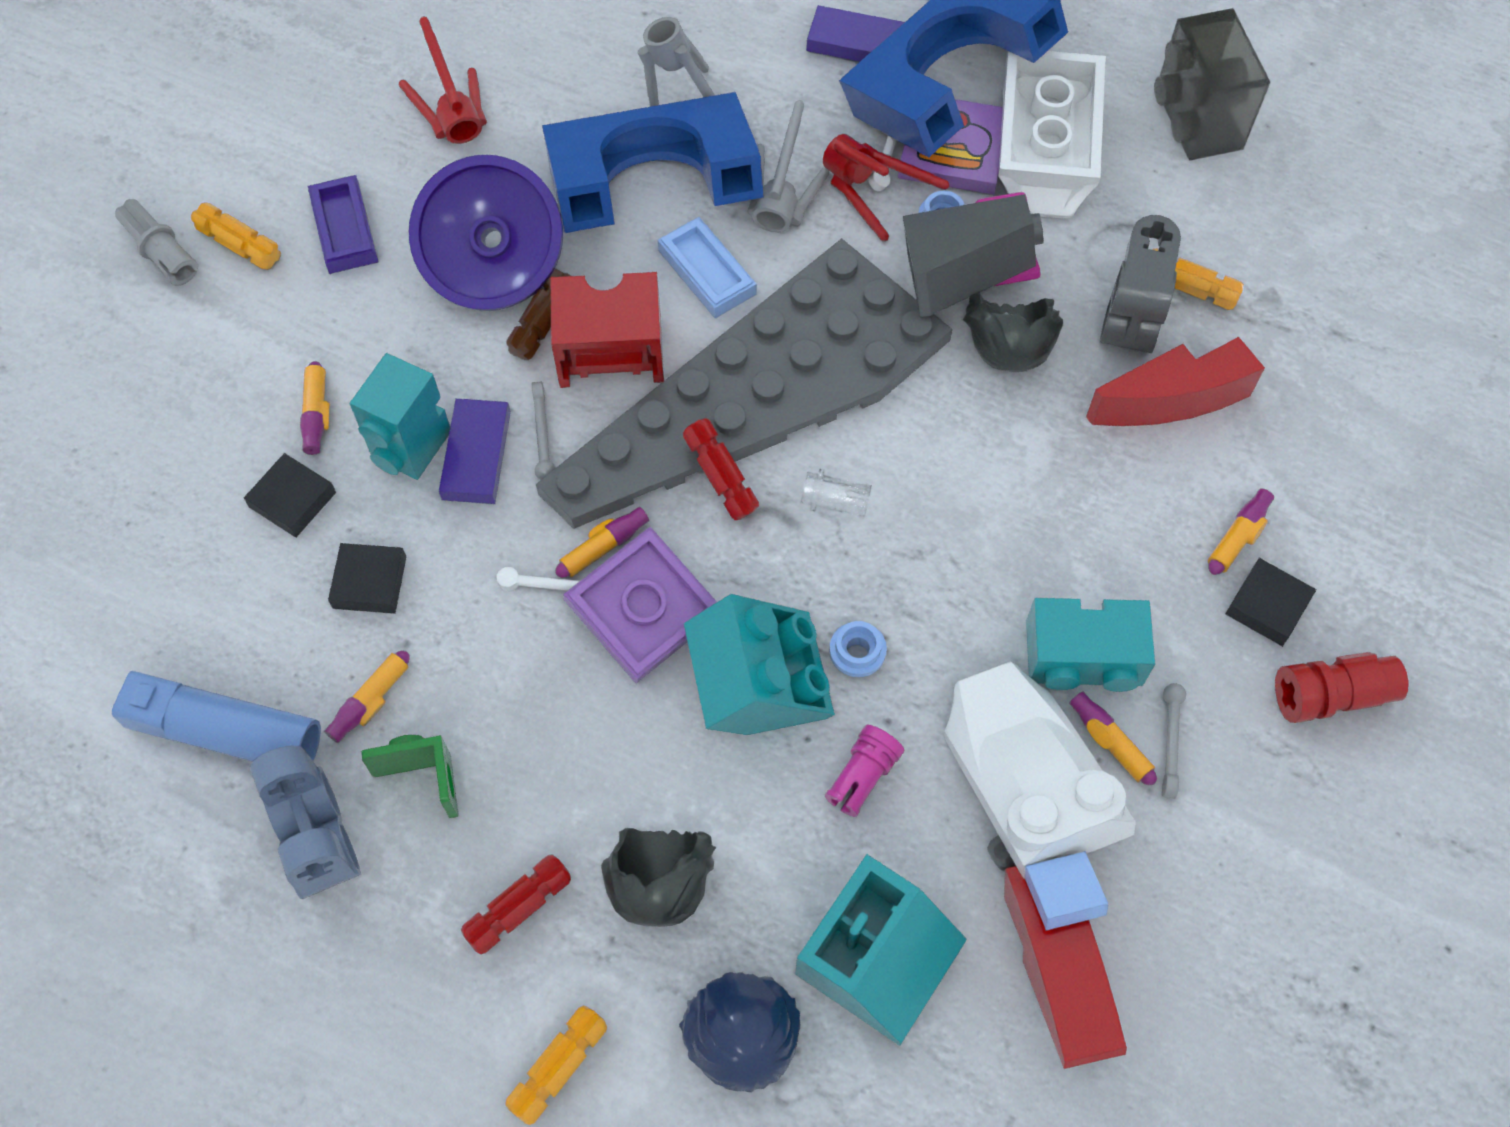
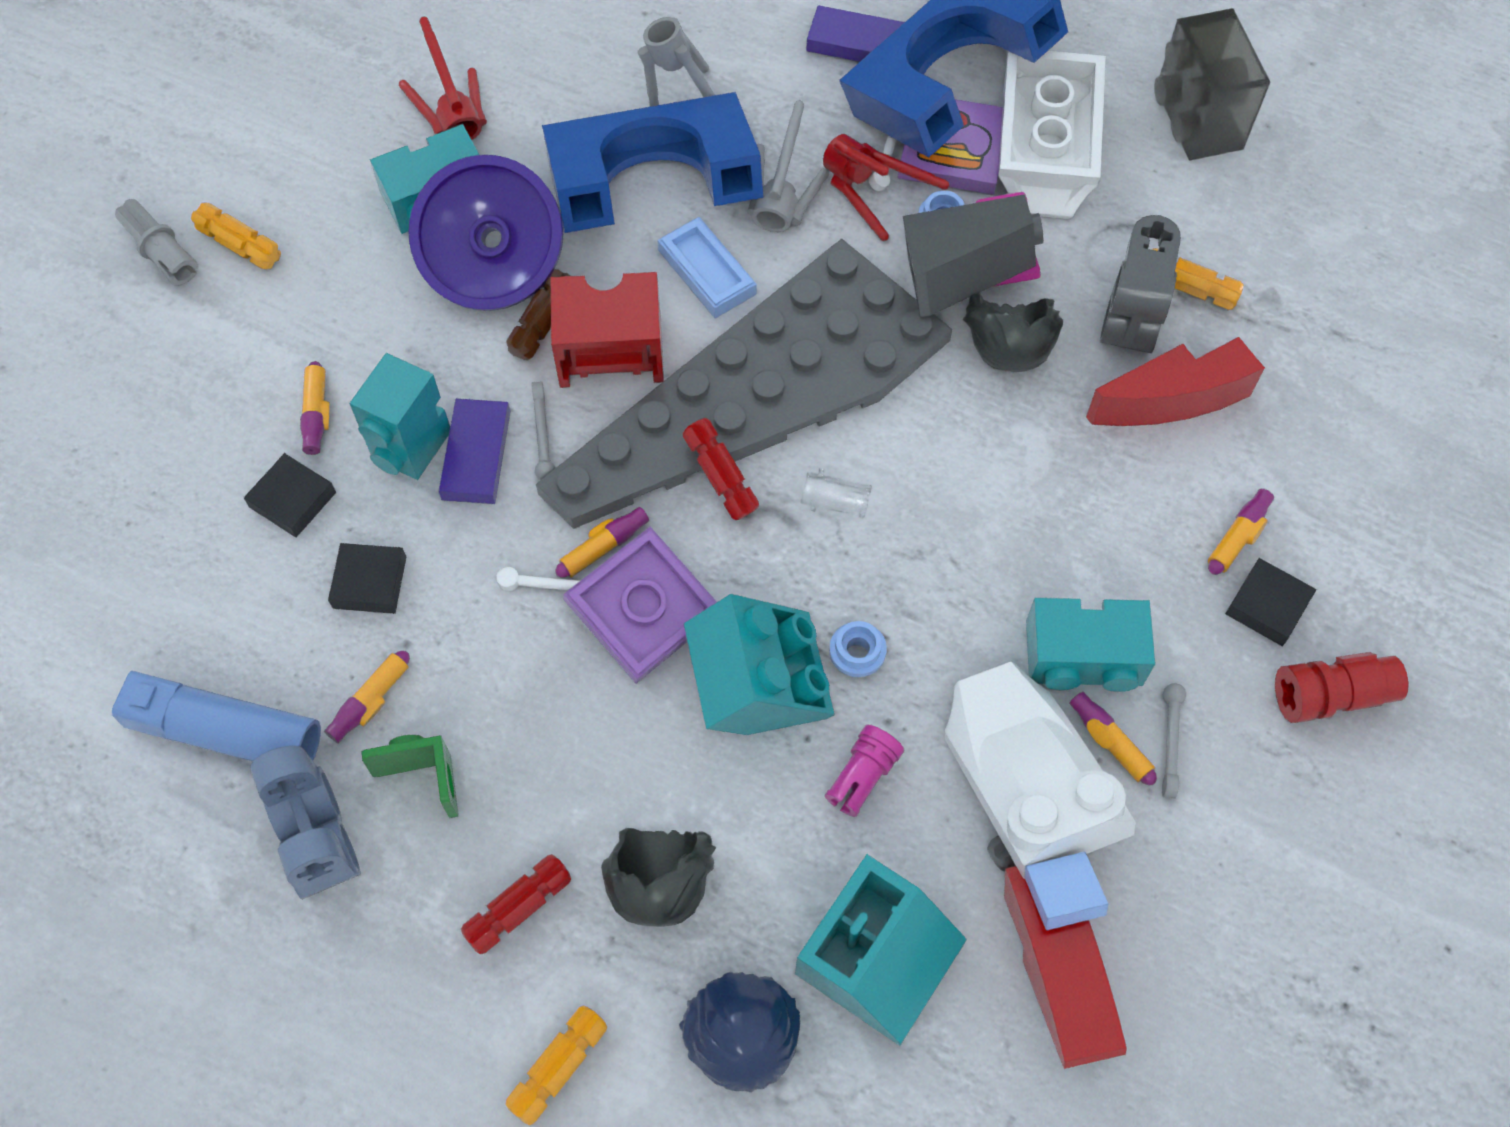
dark purple tile [307,175,379,274] -> none
none -> teal brick [370,124,479,234]

